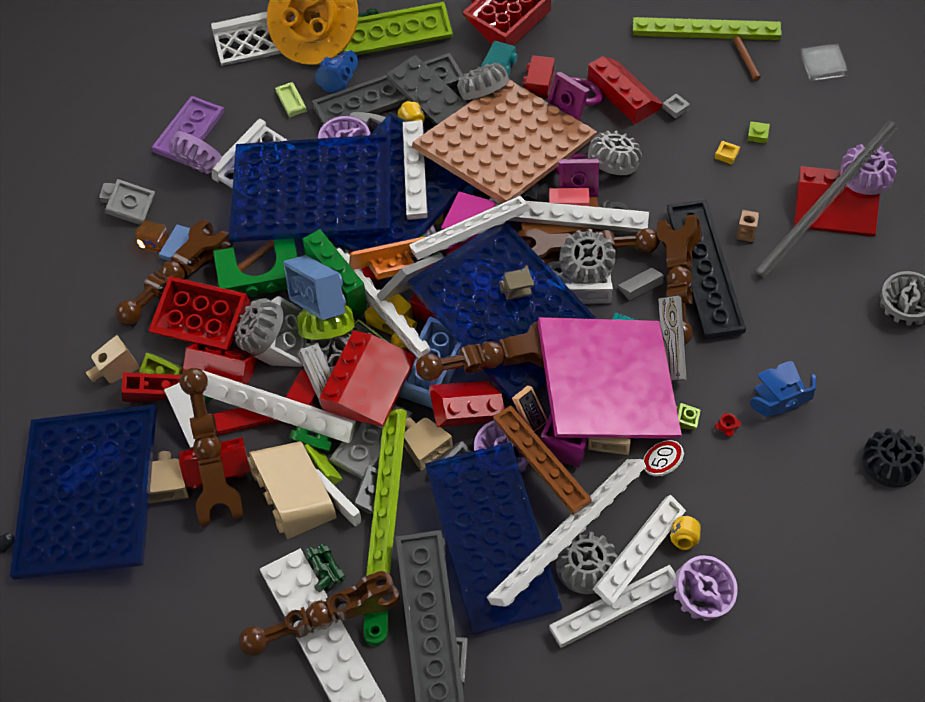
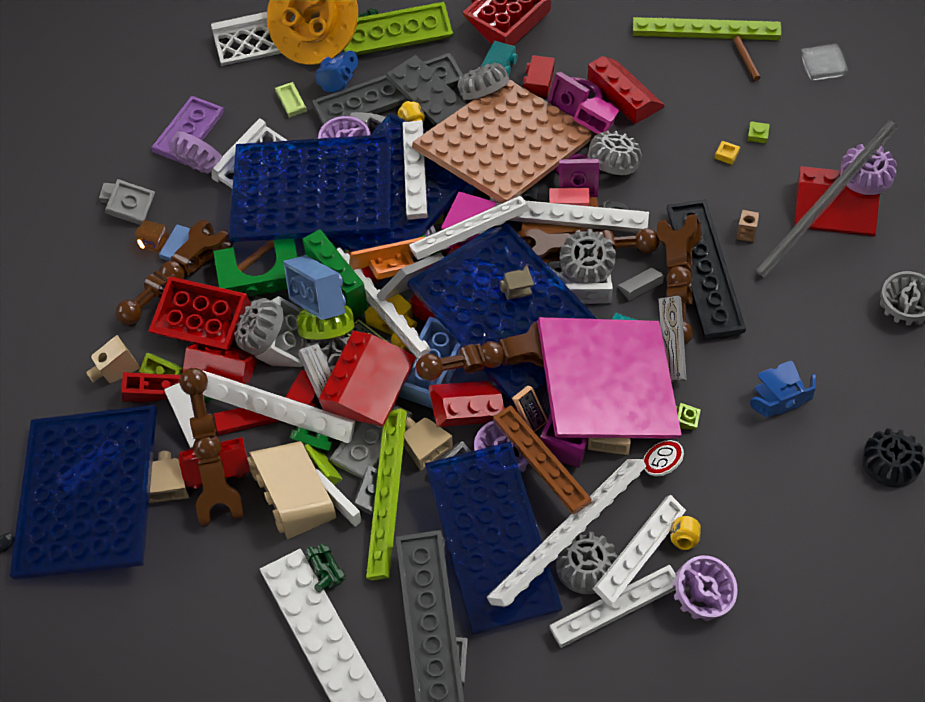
reddish brown piece [239,571,400,656] -> none
green plate [364,610,388,646] -> none
light grey plate [662,93,690,119] -> none
red plate [715,413,741,437] -> none
none -> dark pink torso [573,97,619,134]

